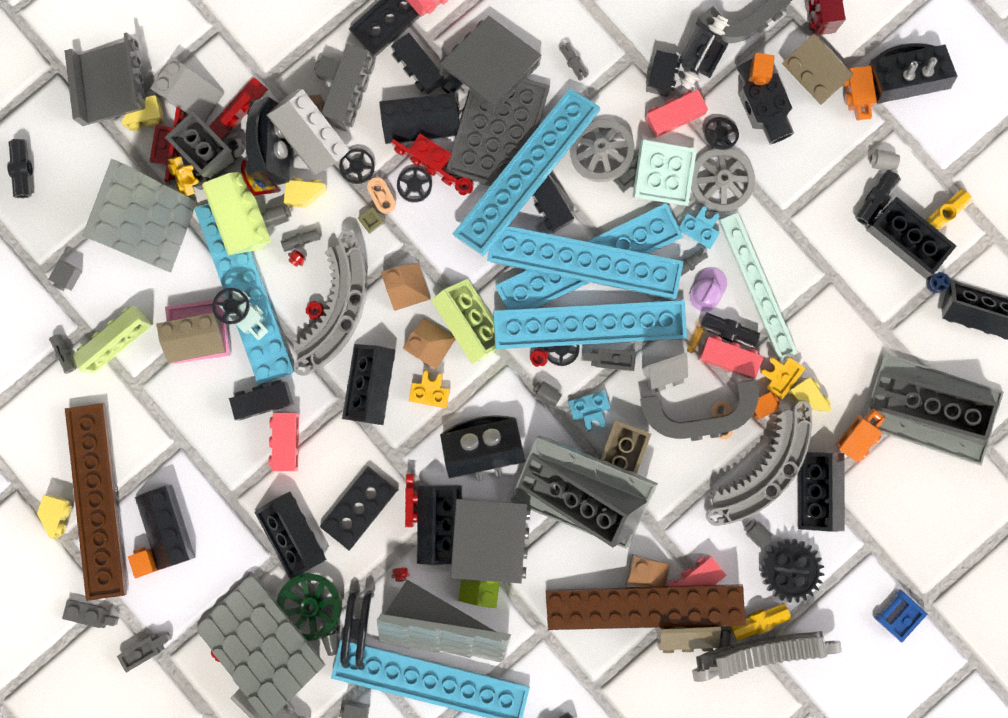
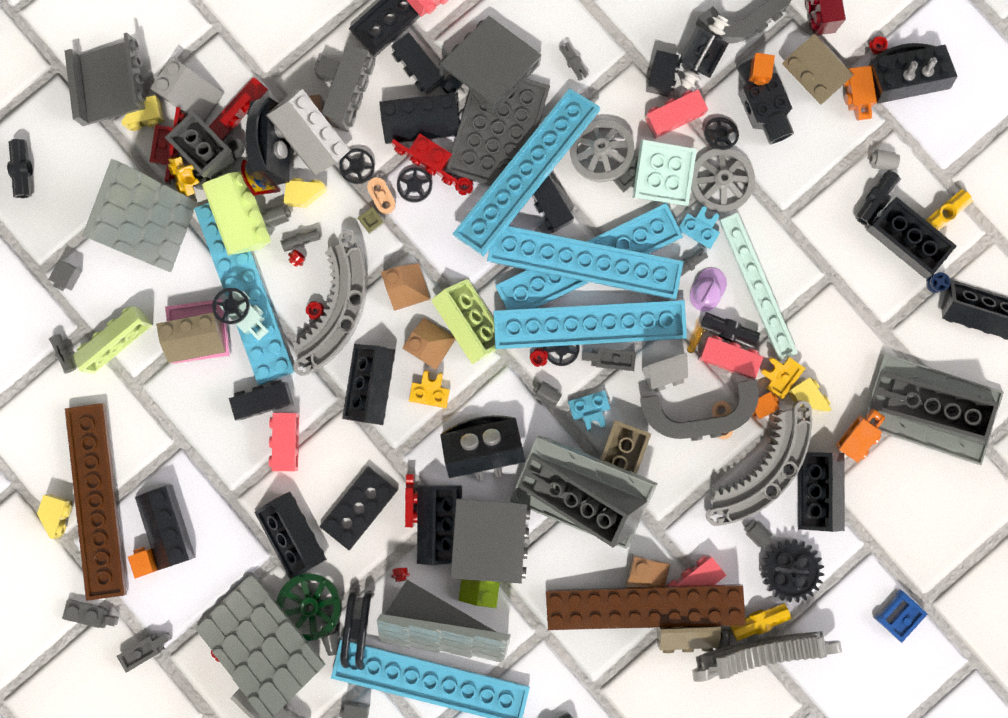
none -> red plate [869,36,888,55]

